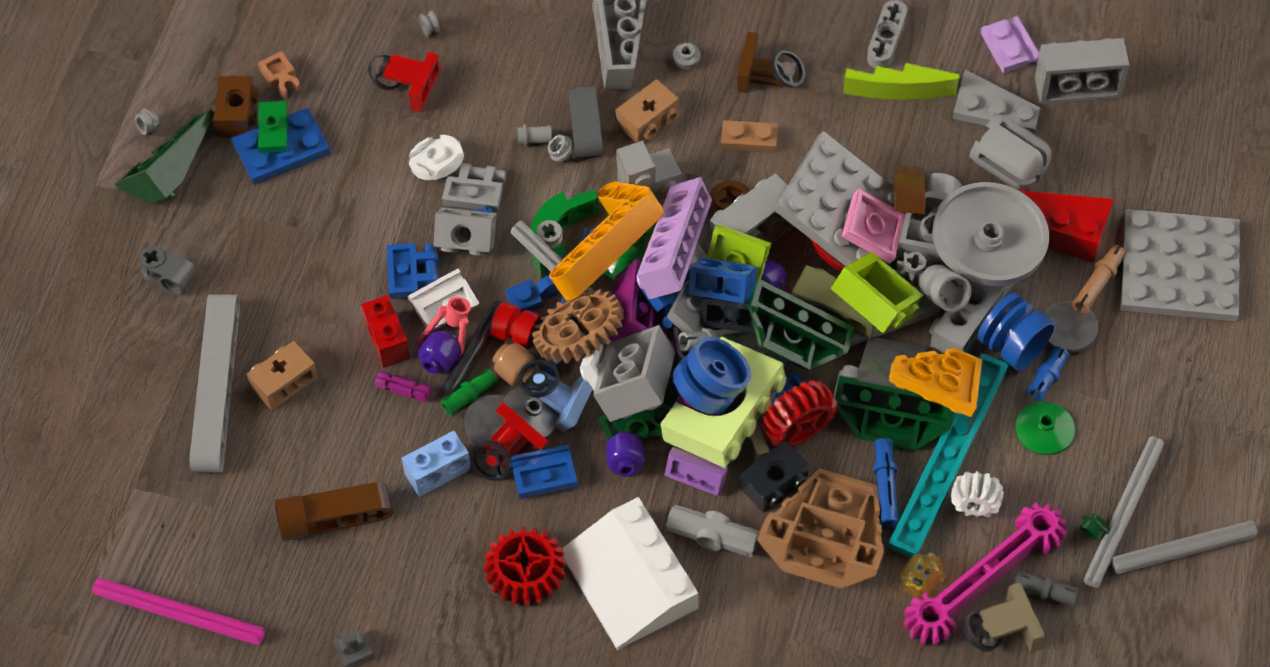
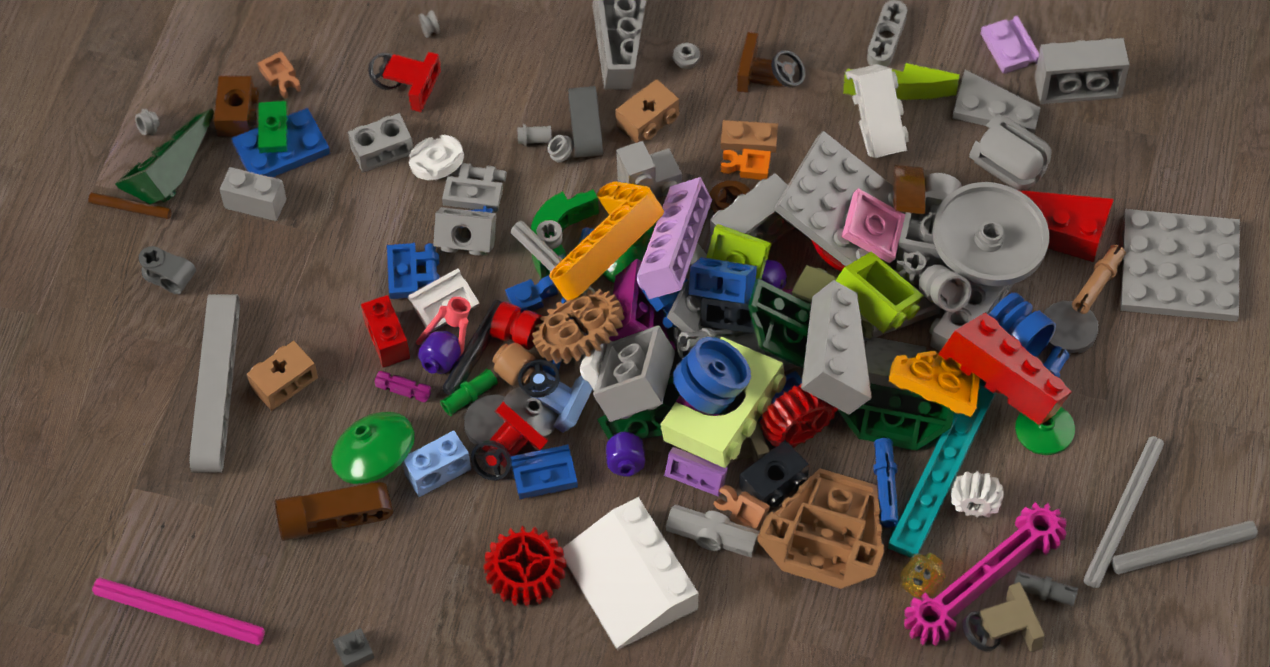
dark green plate [1080,514,1109,541] -> none
none -> reddish brown bar [88,192,172,220]
none -> light grey brick [219,167,287,221]
none -> green dish [331,412,415,484]
none -> light grey brick [348,113,413,173]
none -> nougat plate [714,485,770,531]
none -> orange plate [721,149,771,180]
none -> light grey wedge [801,280,871,415]
none -> white wedge [845,64,909,158]
none -> red wedge [938,312,1072,425]

